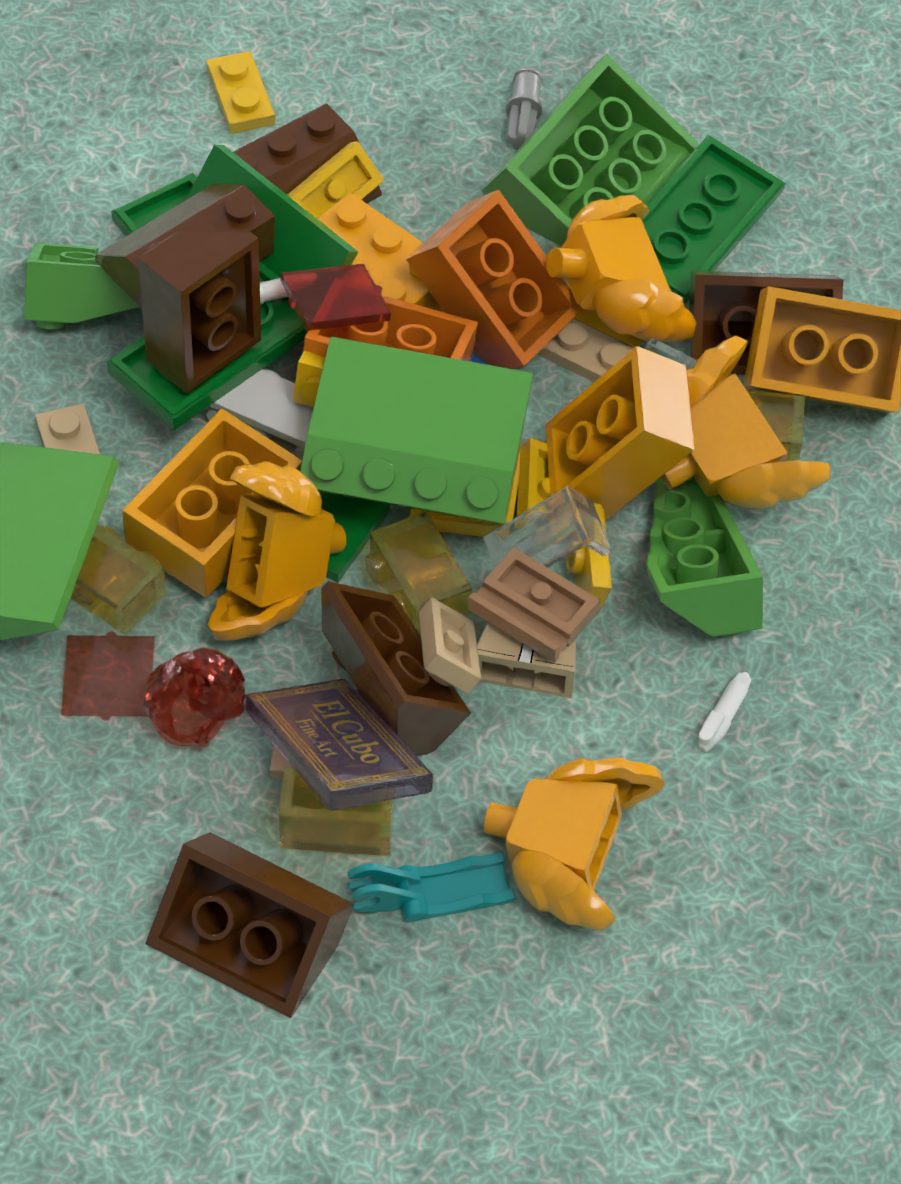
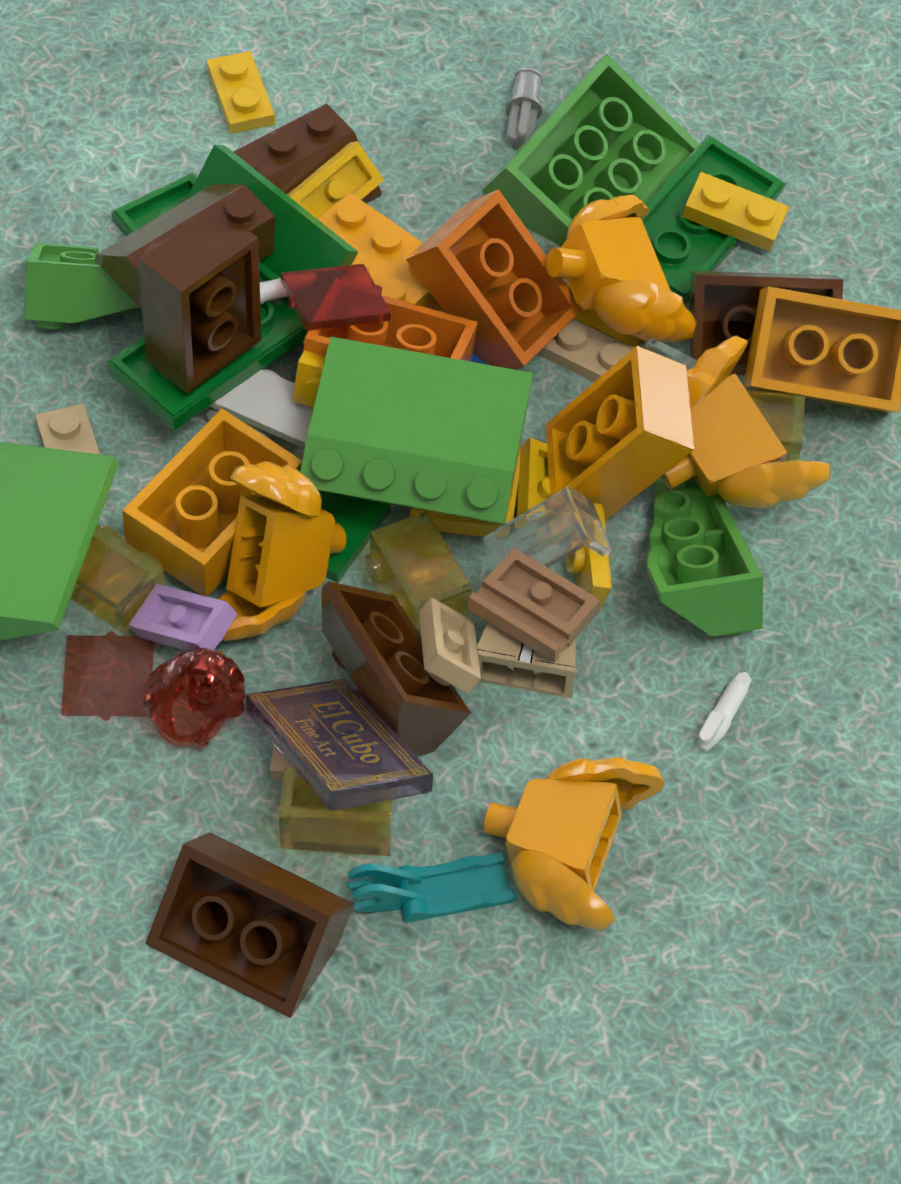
none -> lavender plate [128,584,238,657]
none -> yellow plate [682,172,789,252]

